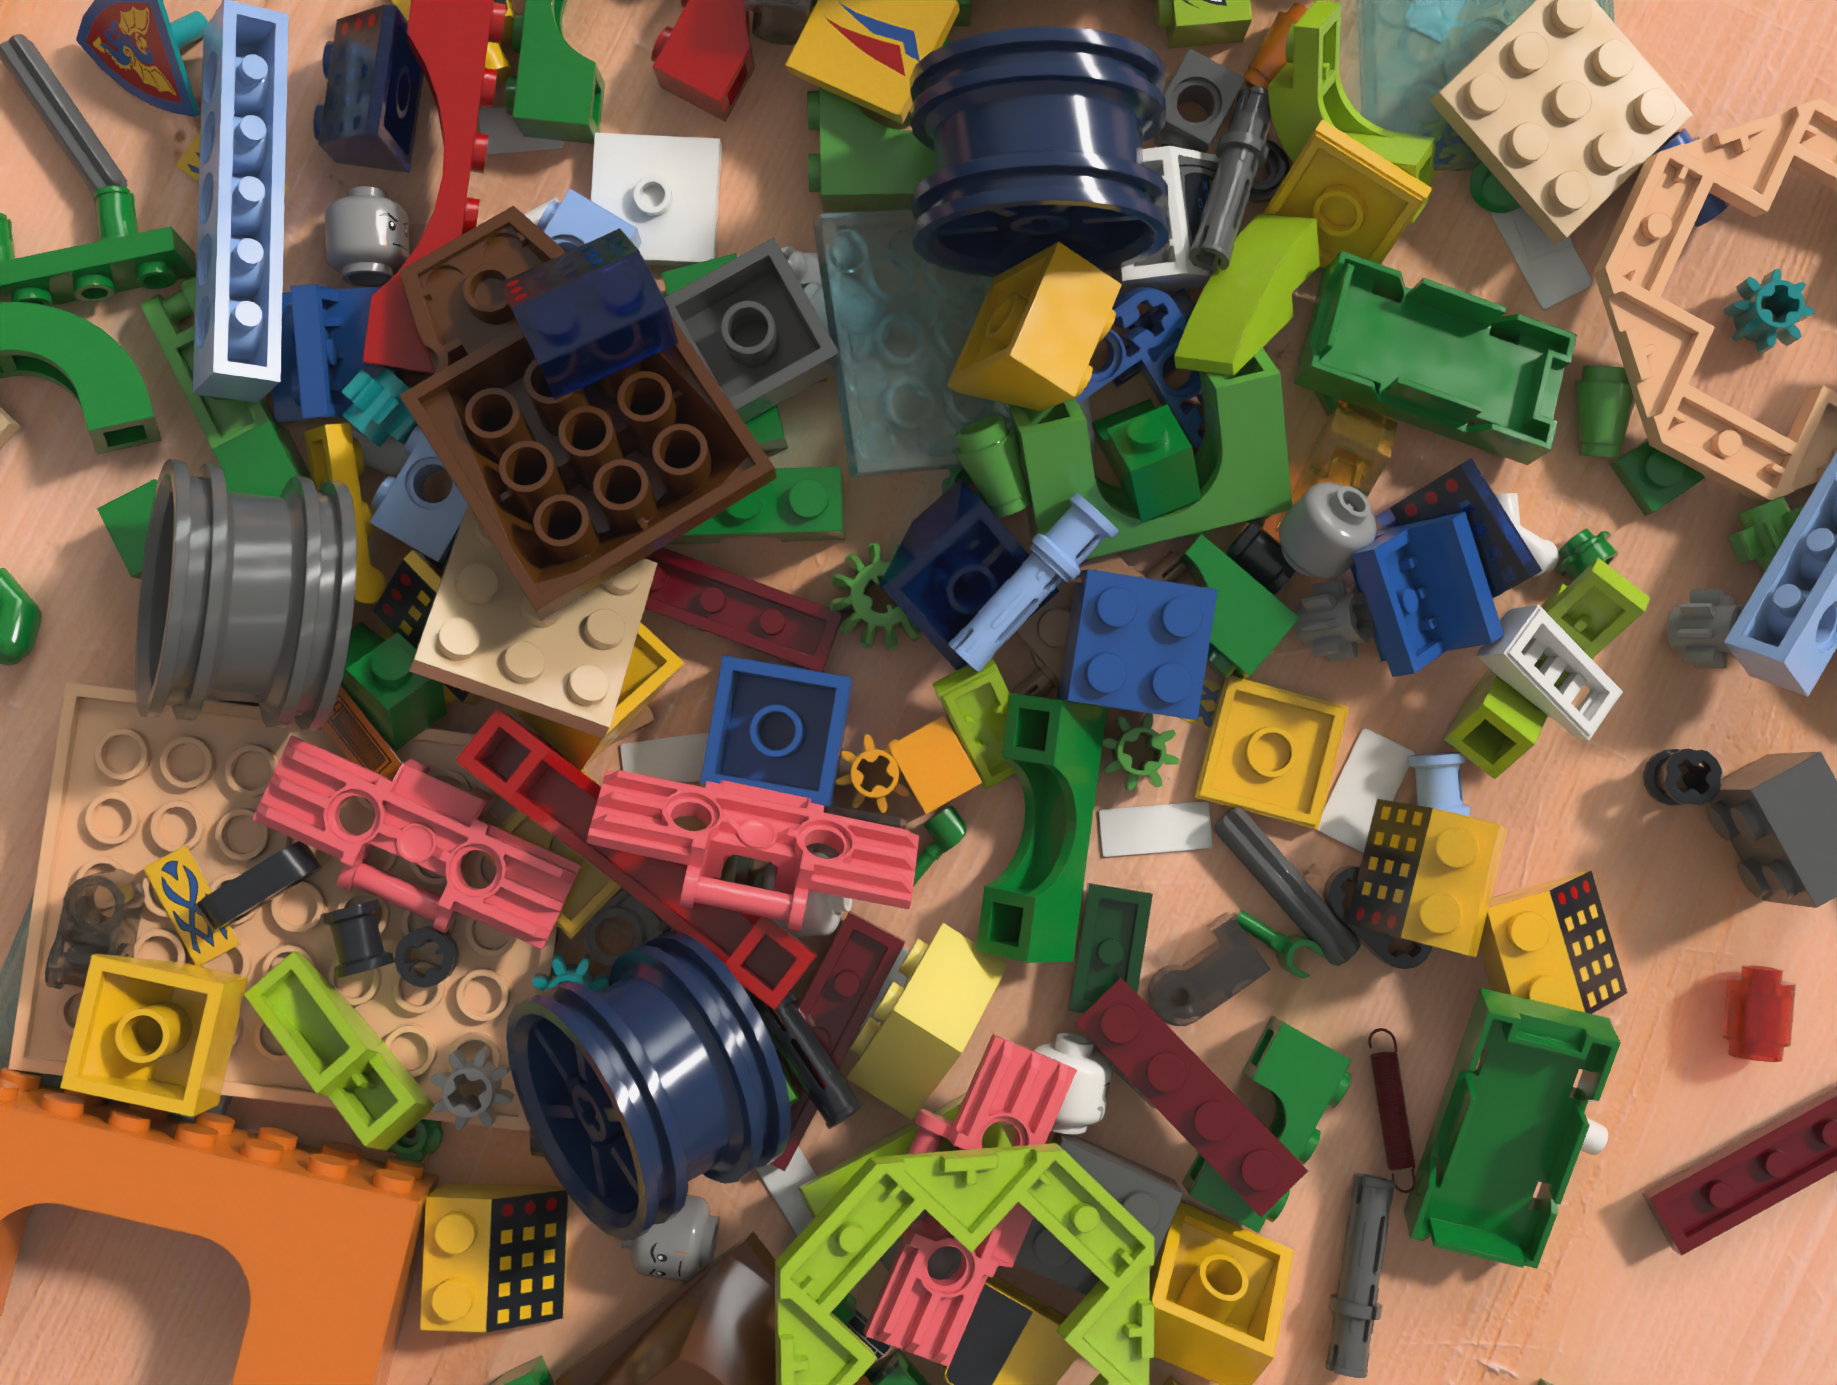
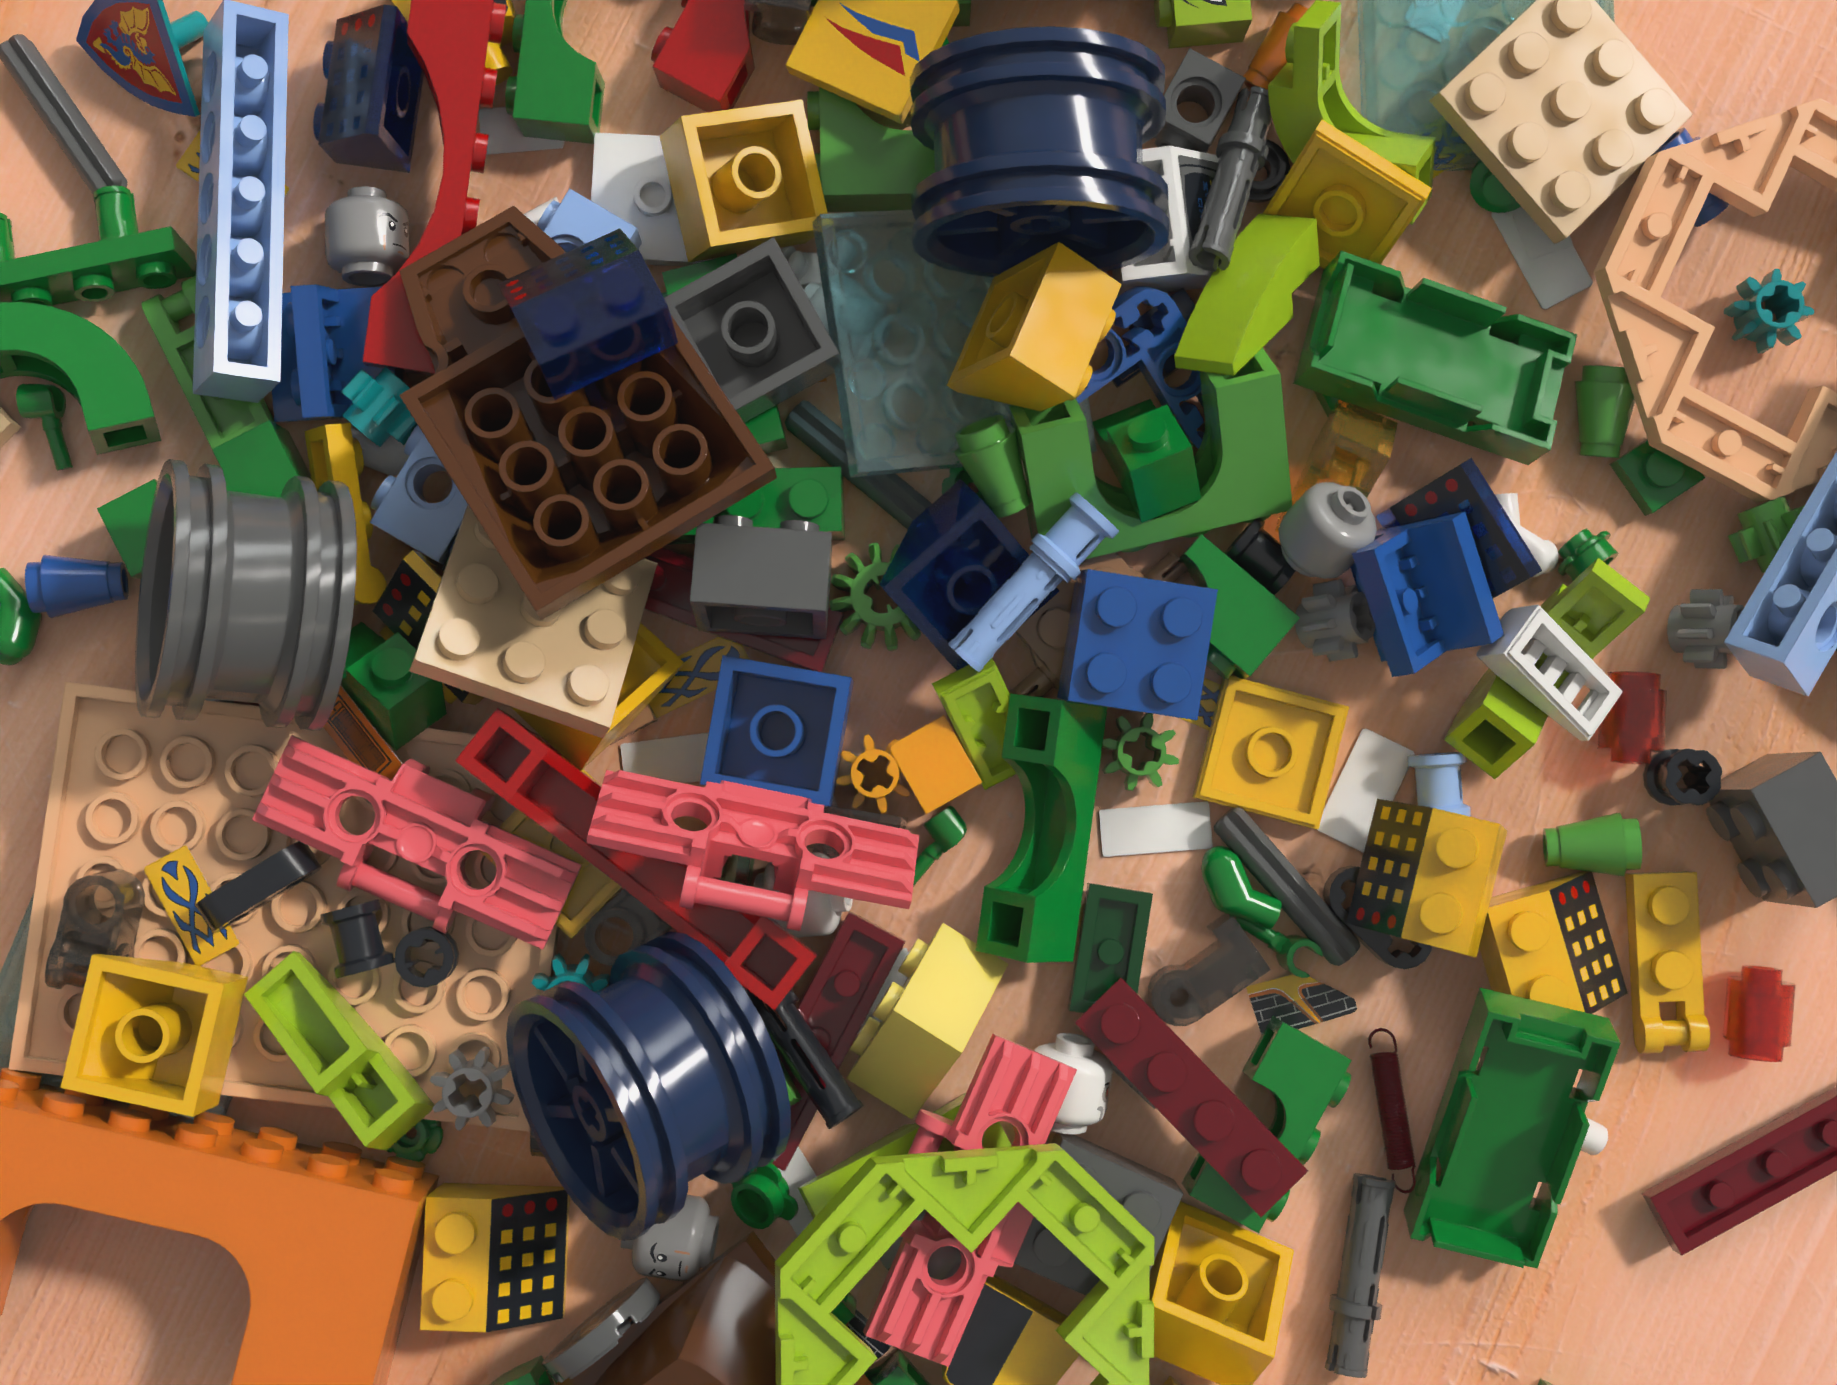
none -> green hand [16,384,73,471]
none -> blue cone [25,555,129,618]
none -> dark grey tile [542,1277,661,1383]
none -> yellow sticker [649,637,750,718]
none -> yellow brick [659,100,831,263]
none -> dark grey brick [690,515,832,639]
none -> green plate [731,1163,799,1229]
none -> dark grey axle [785,400,944,539]
none -> green arm [1201,846,1282,929]
none -> sticker [1246,974,1357,1035]
none -> bright green cone [1543,813,1642,876]
none -> clear red brick [1598,671,1667,764]
none -> yellow plate [1625,871,1710,1054]

